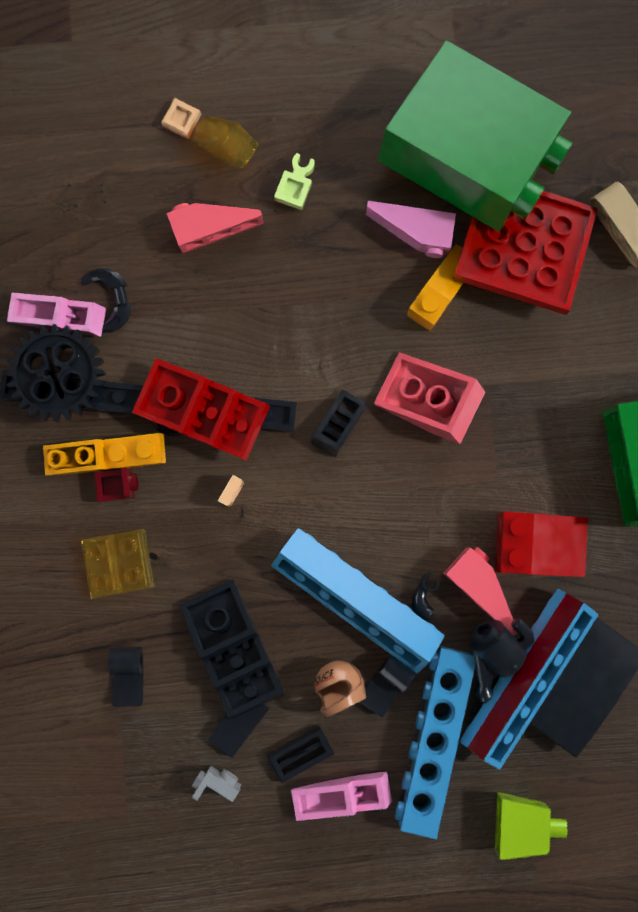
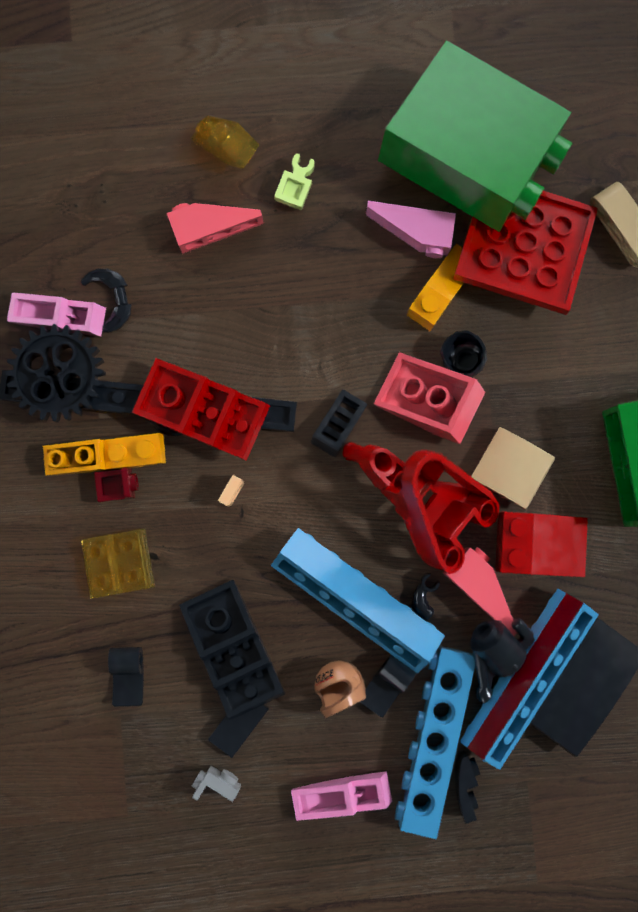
light nougat tile [161,98,201,139] -> none
black tile [267,726,334,784] -> none
lime torso [495,792,567,860] -> none
none -> red connector [342,442,499,574]
none -> black hair [440,330,487,378]
none -> black slope [455,751,480,824]
none -> tan slope [471,427,555,510]

